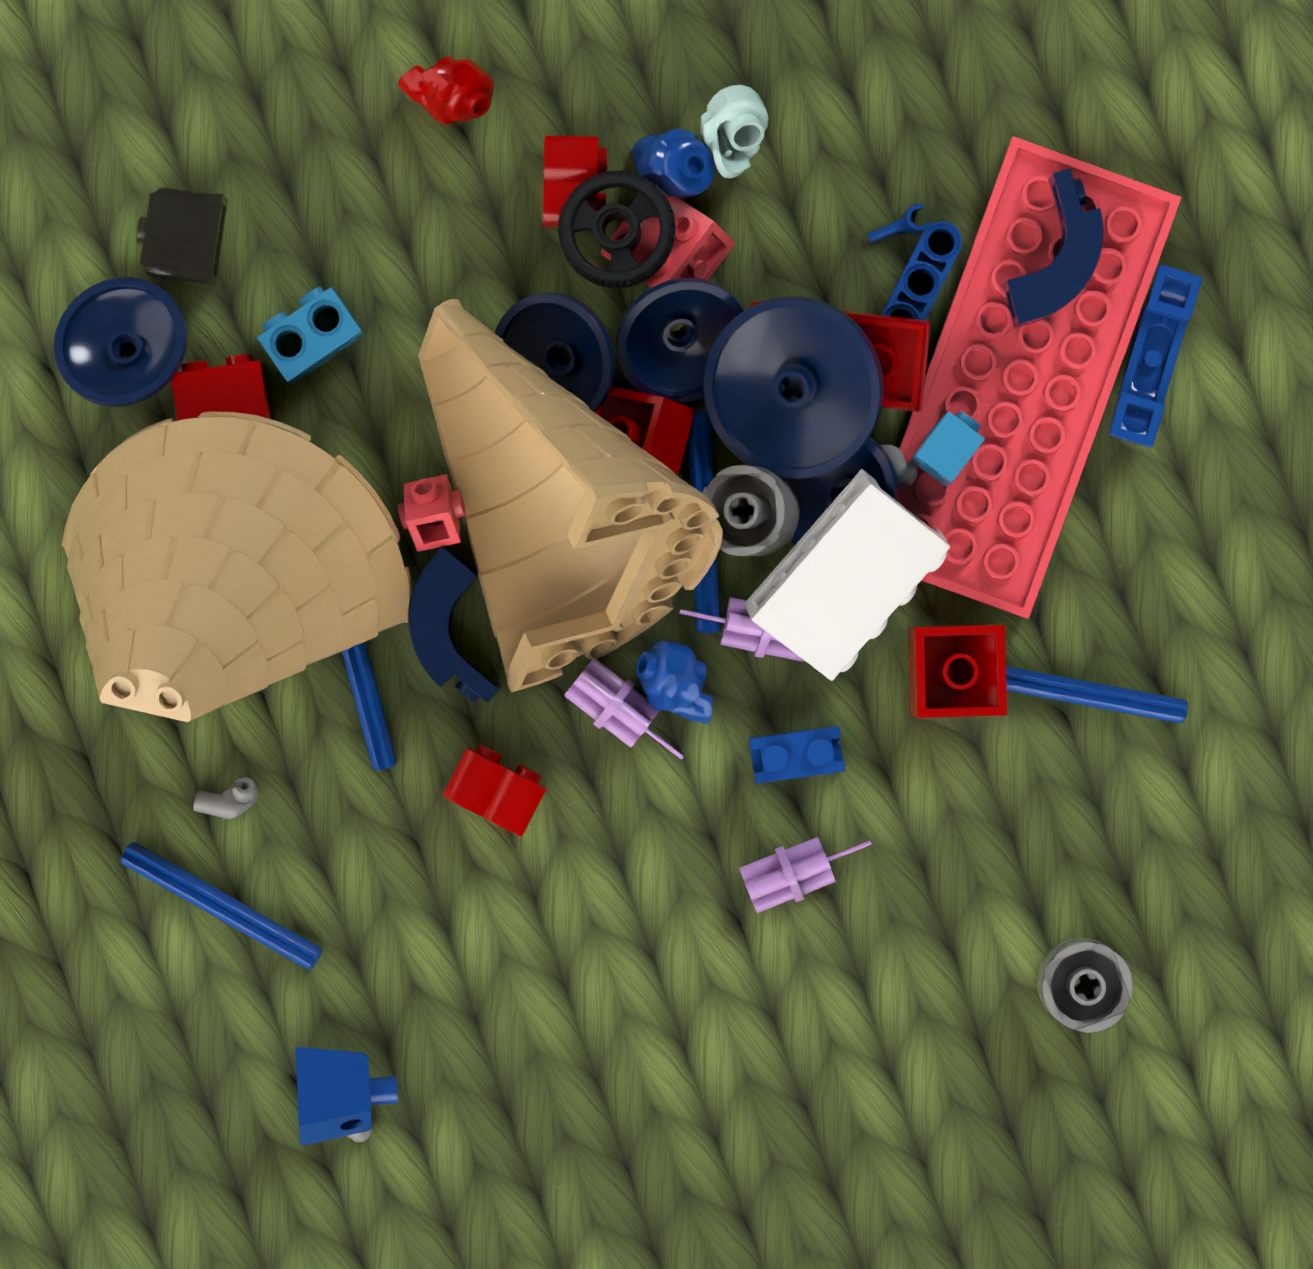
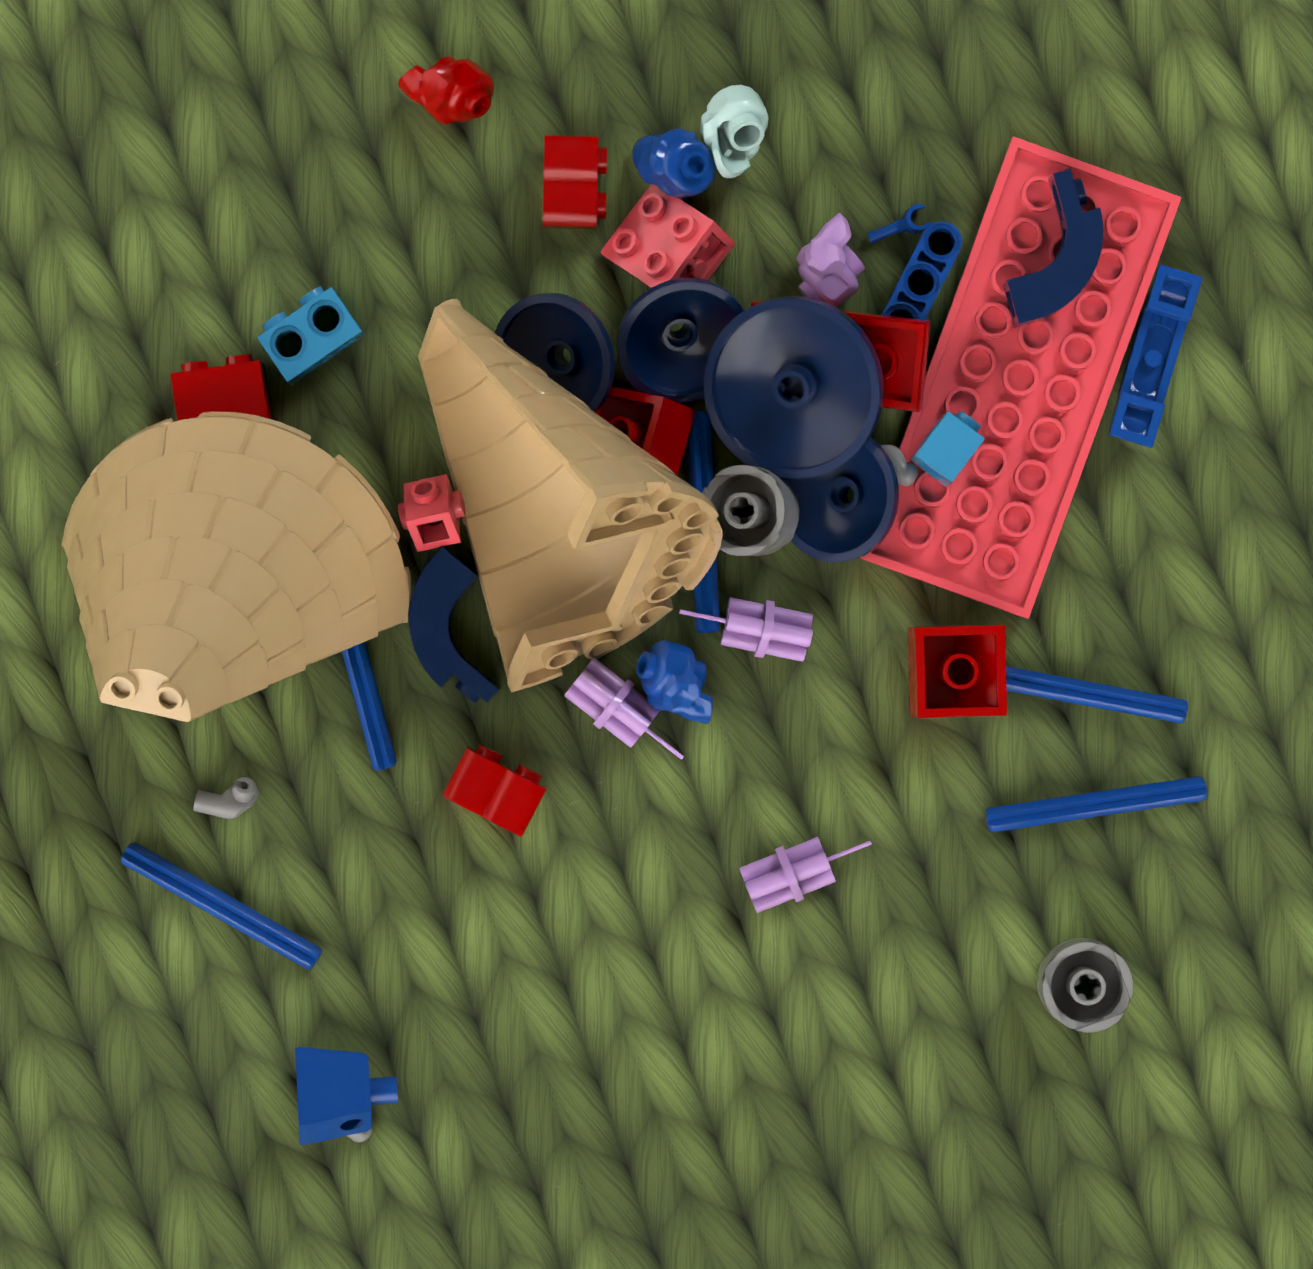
dark blue dish [54,277,188,407] -> none
clear smoke torso [137,188,228,288] -> none
black wheel [558,170,676,288] -> none
white panel [744,469,951,681] -> none
blue brick [749,725,845,784] -> none
none -> lavender head [796,213,865,308]
none -> blue axle [986,777,1207,832]

